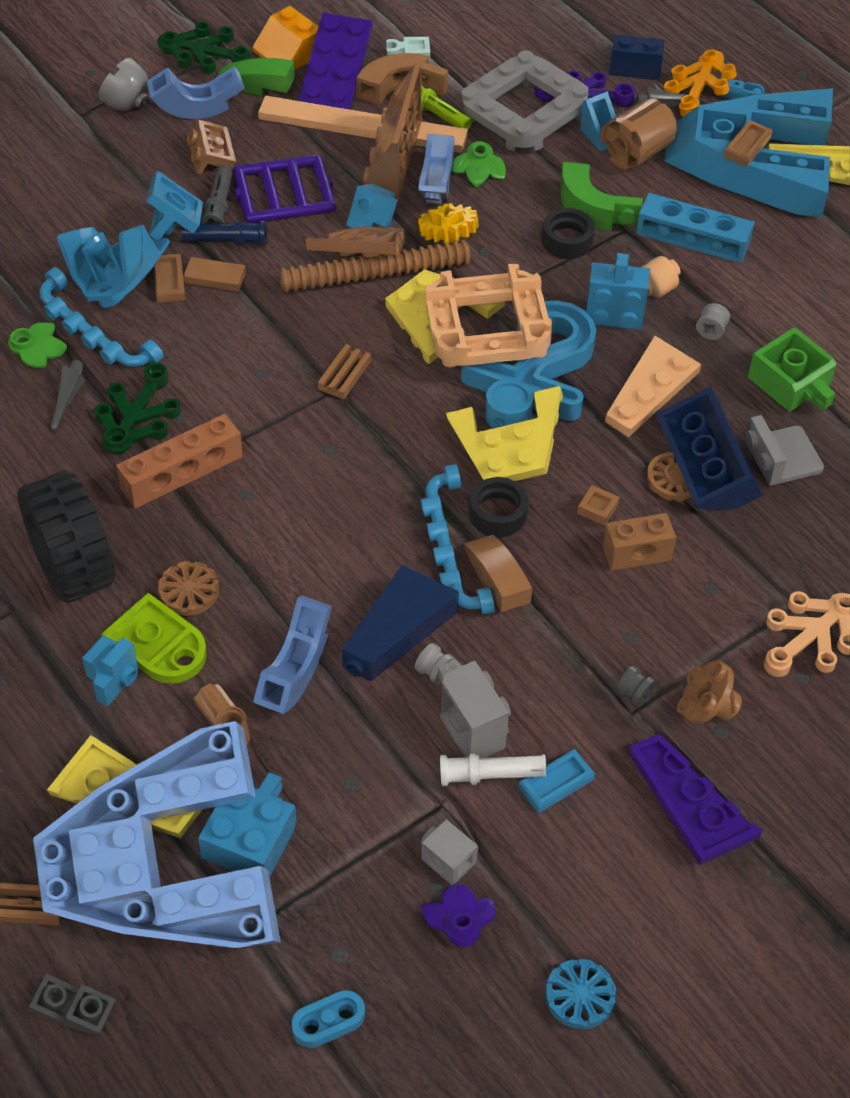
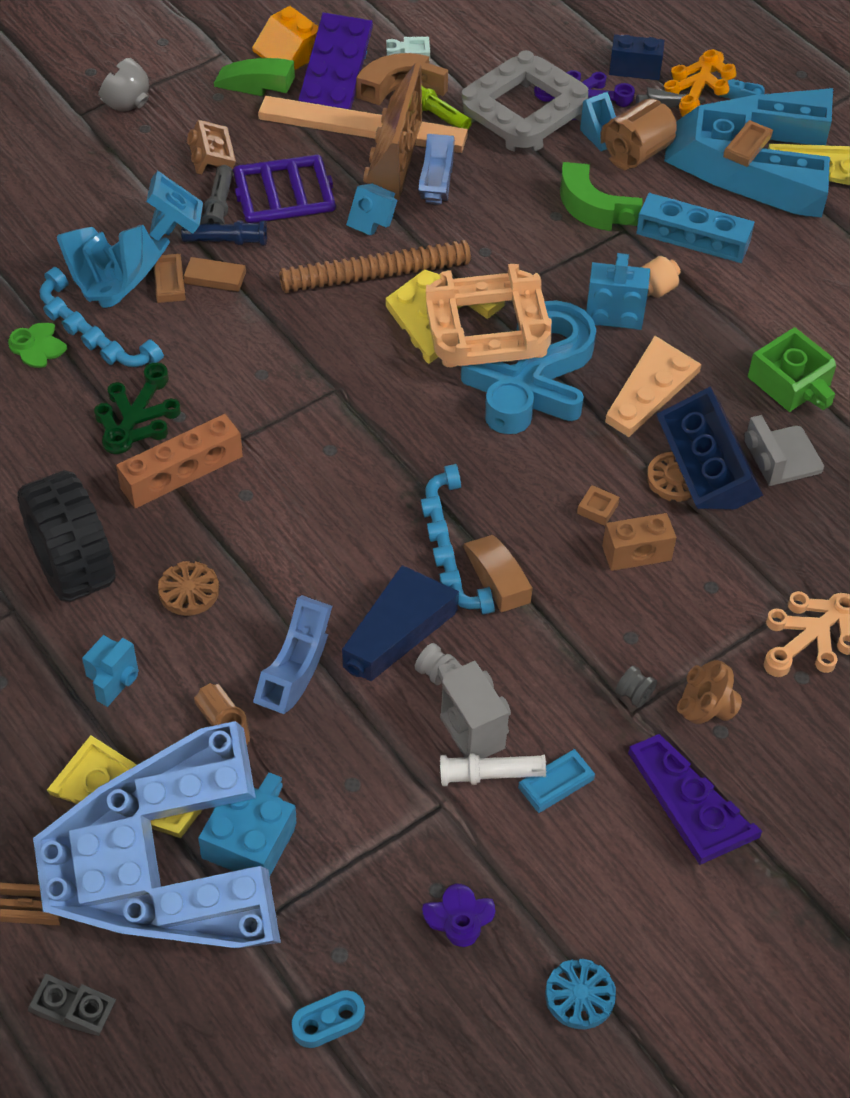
dark grey piece [51,360,86,430] -> none
lime tile [102,593,207,684] -> none
medium blue arch [146,66,245,119] -> none
dark green plant [157,21,252,73] -> none
medium nougat wing [305,226,405,257] -> none
medium nougat tile [318,344,371,399] -> none
yellow gear [418,203,479,243] -> none
light grey brick [421,819,478,885] -> none
light yellow wing [446,386,563,481] -> none
bright green plate [453,141,506,188] -> none
black tyre [468,477,529,538] -> none
black tyre [541,208,595,259] -> none
light grey wheel [696,303,730,340] -> none

